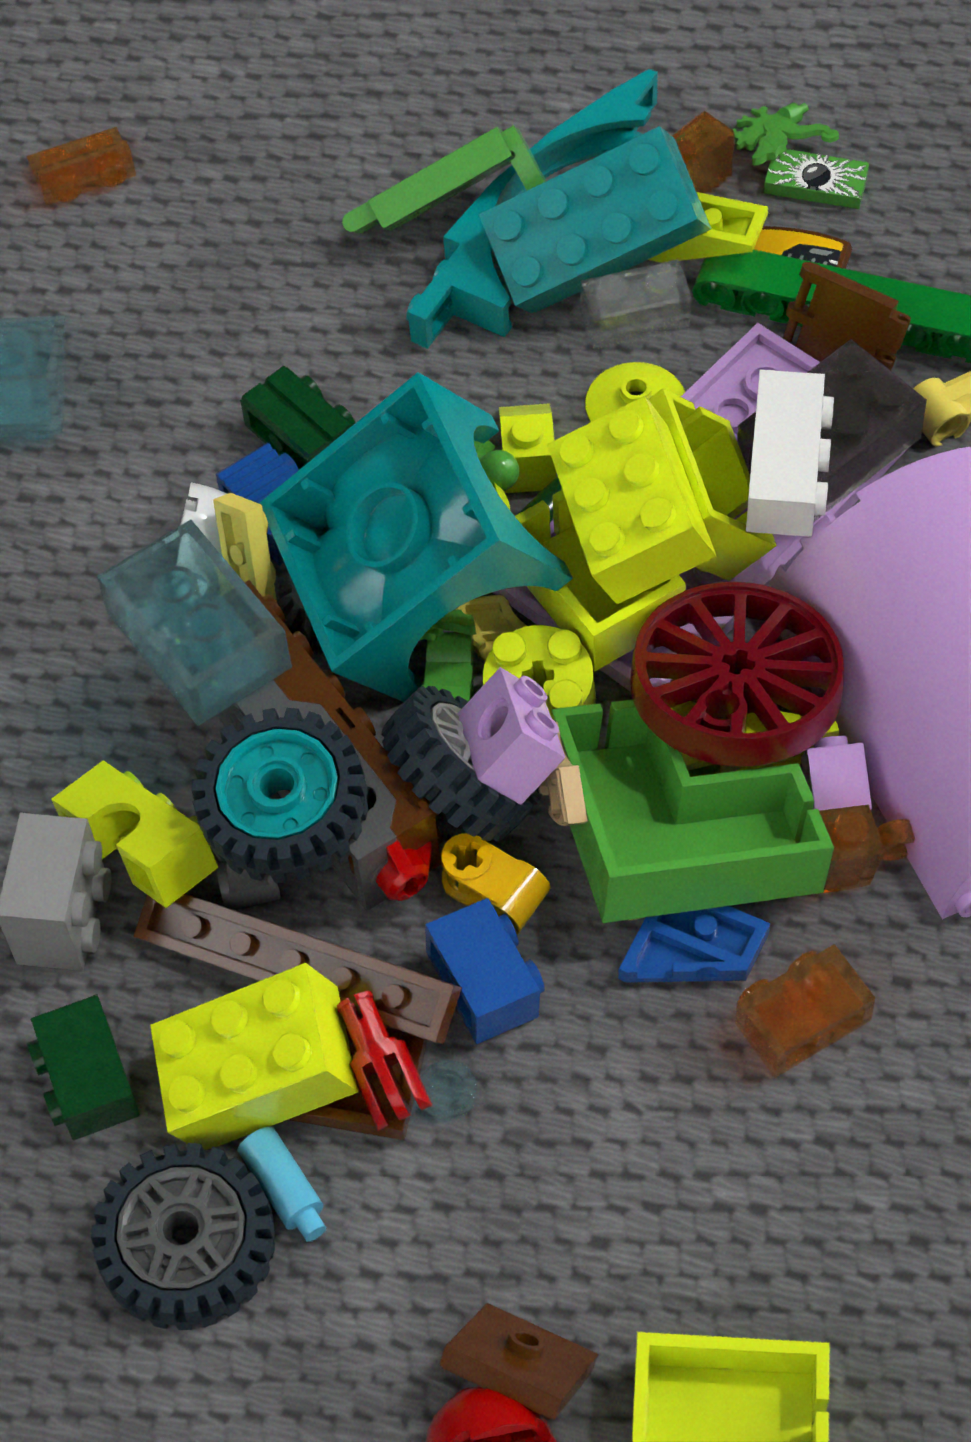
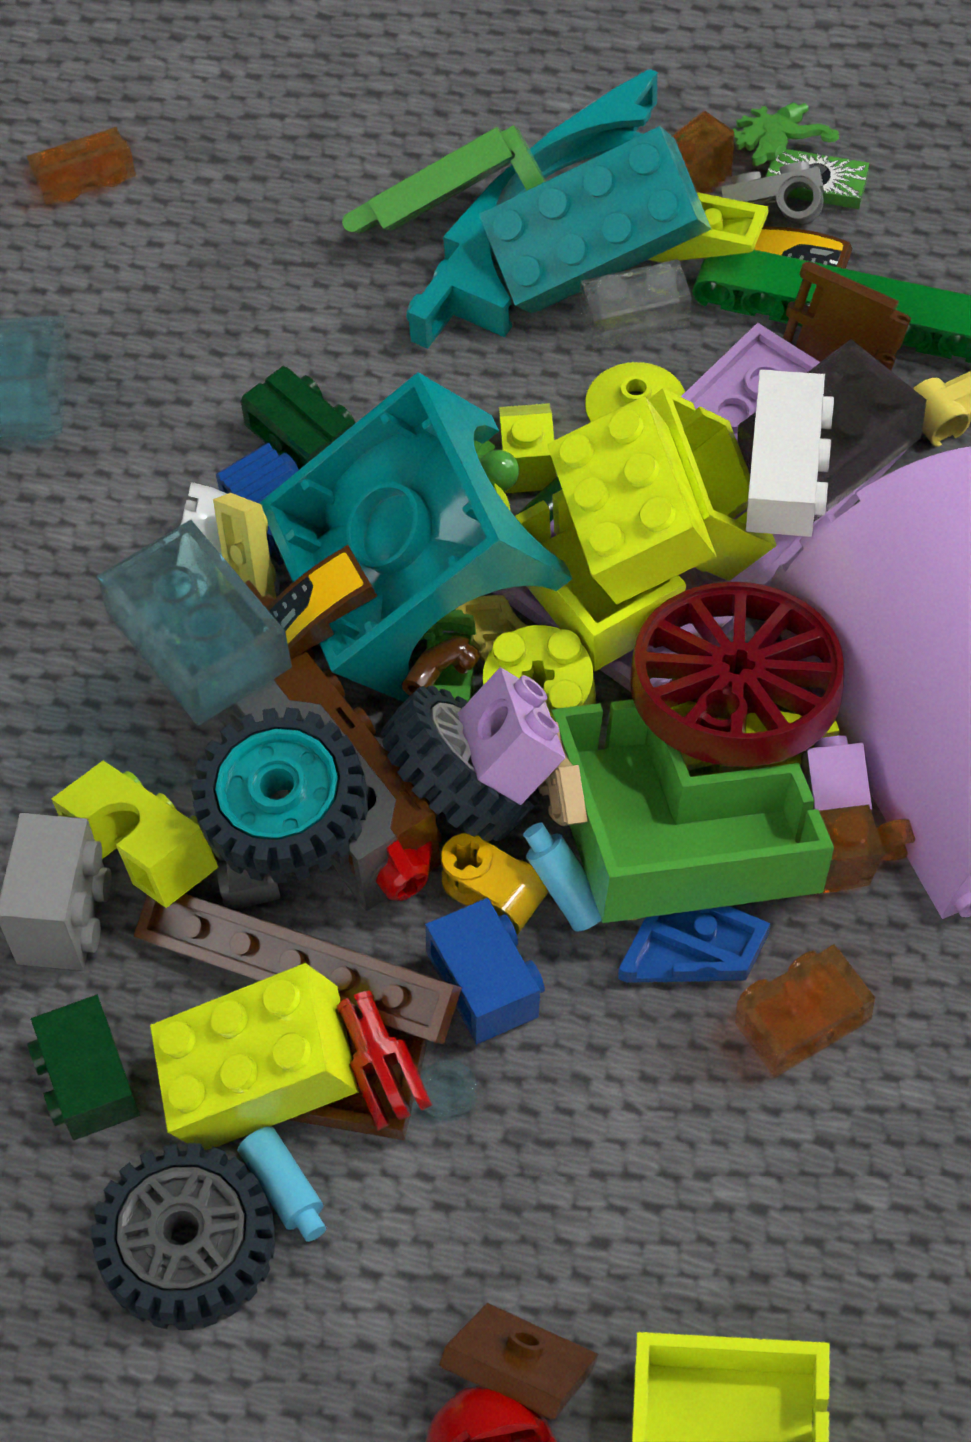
none -> slope [260,545,377,662]
none -> reddish brown arm [402,635,480,696]
none -> medium azure cylinder [523,822,601,931]
none -> light grey plate [721,161,825,224]

